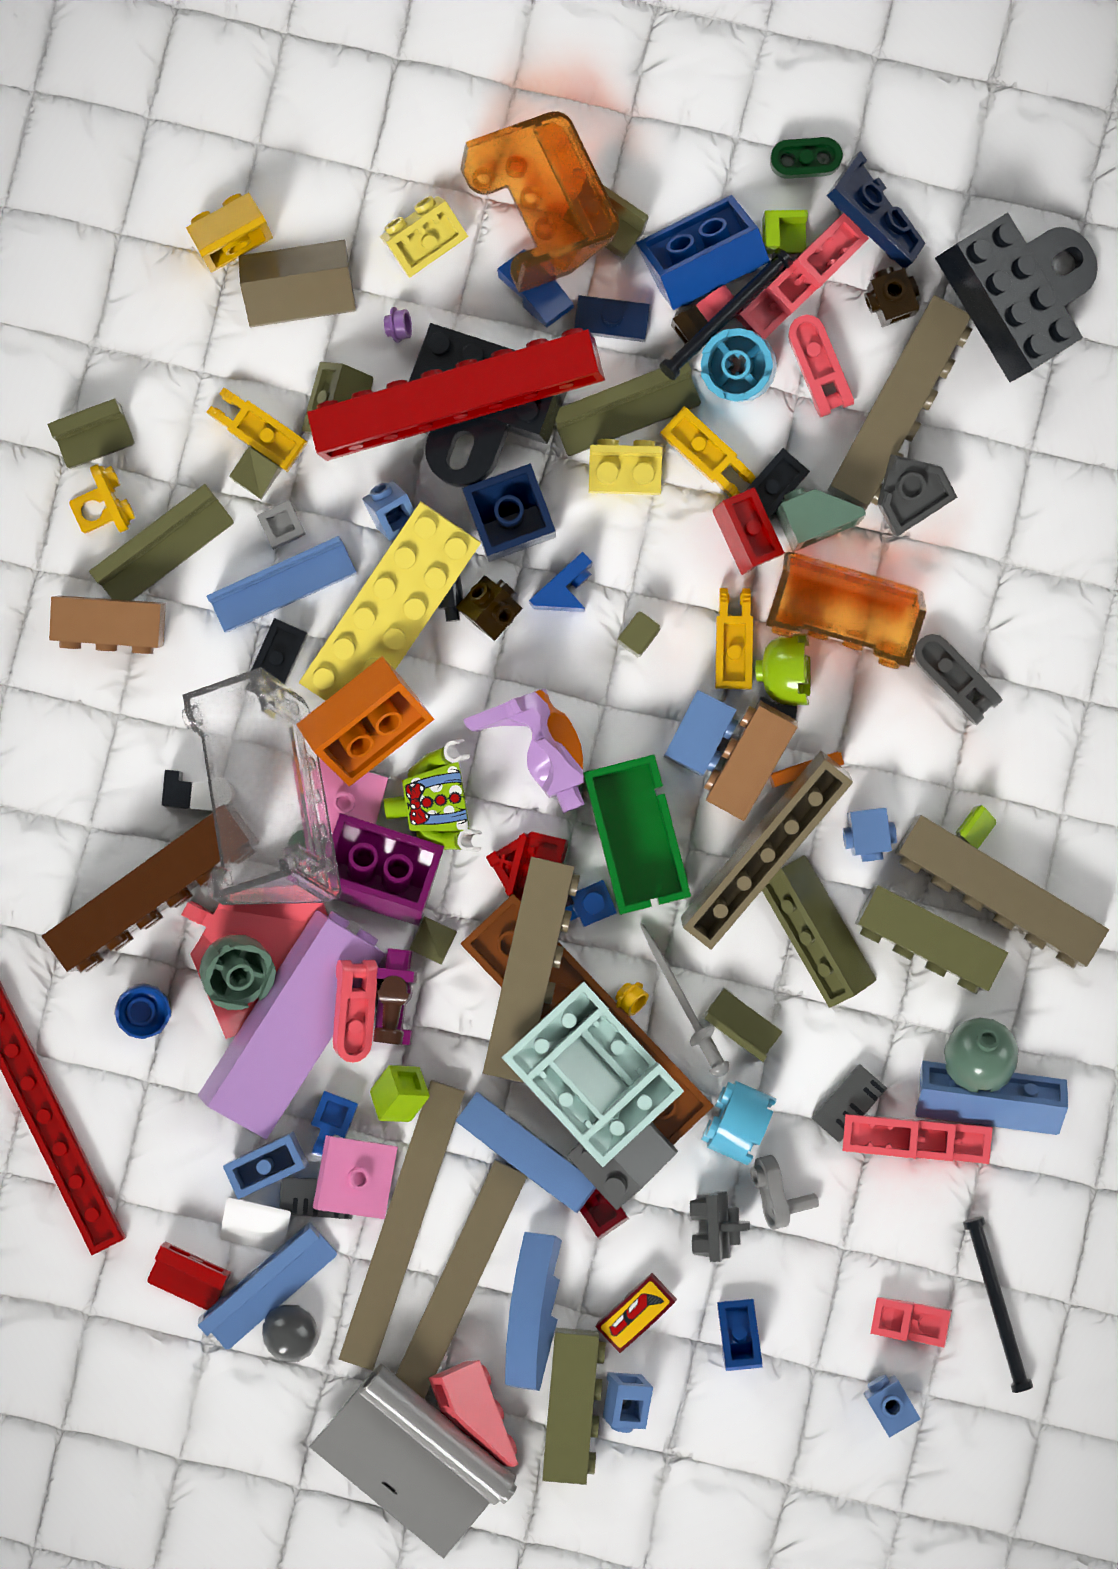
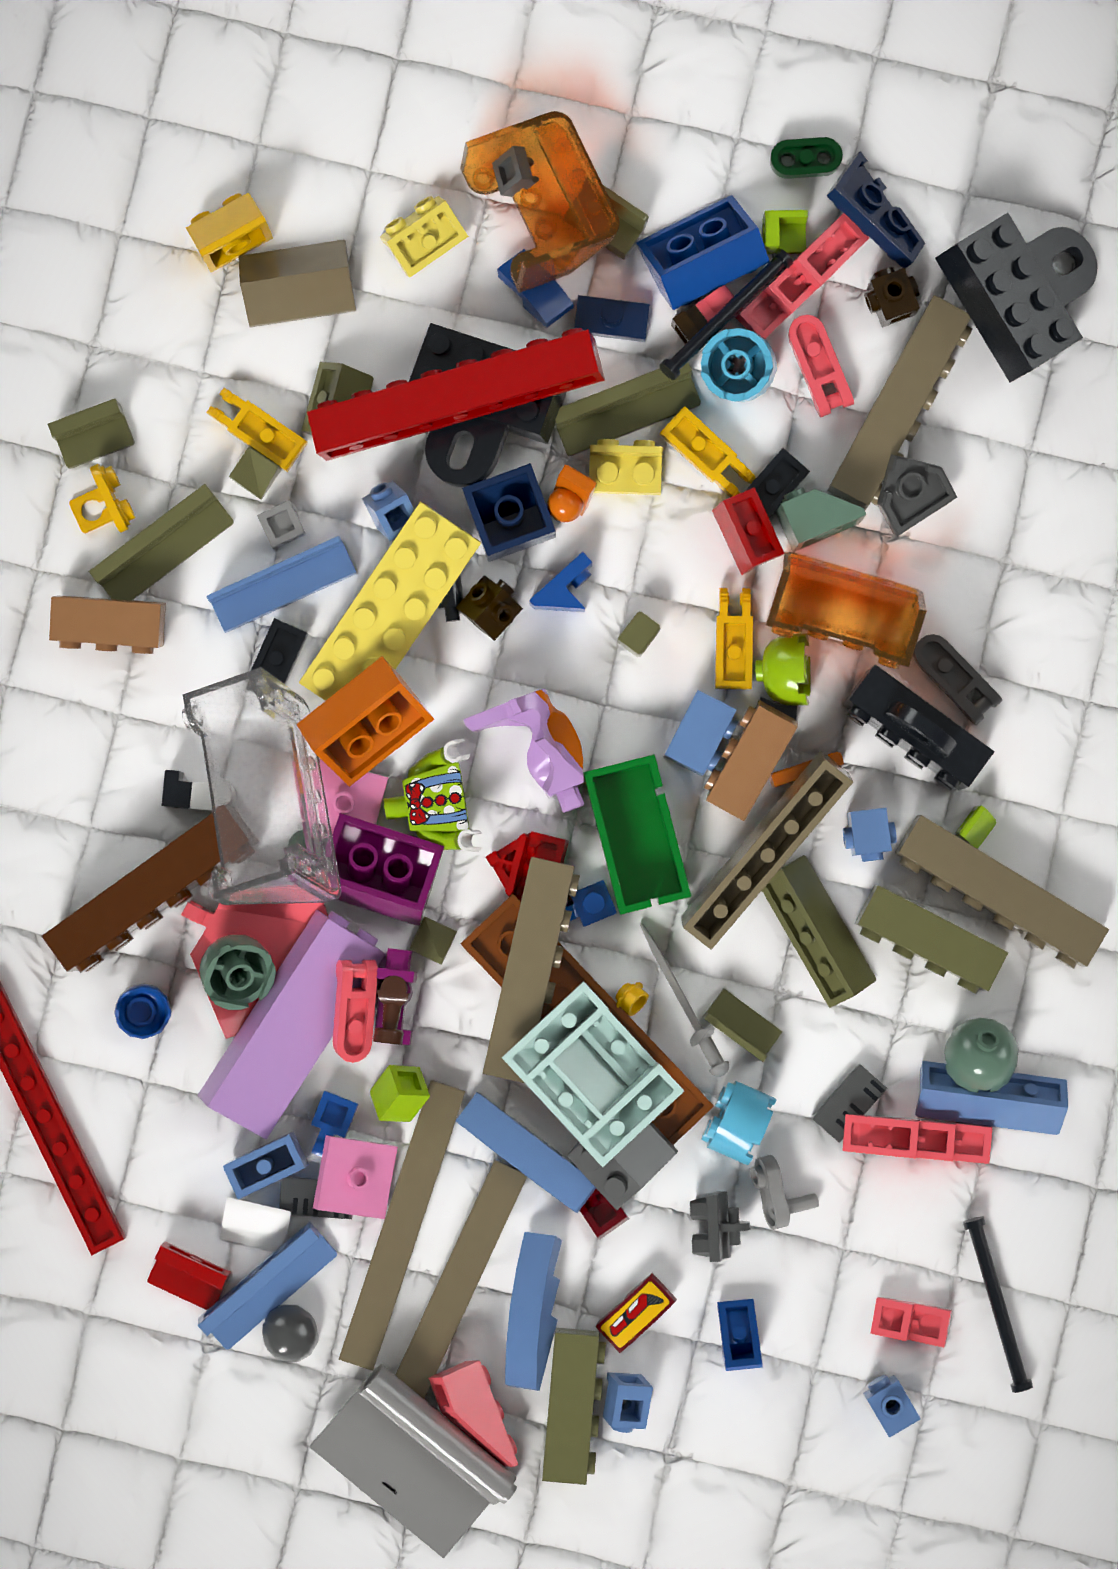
medium lavender plate [384,307,412,343] -> none
none -> dark grey tile [492,146,539,197]
none -> orange tile [547,465,597,523]
none -> black brick [842,664,995,791]

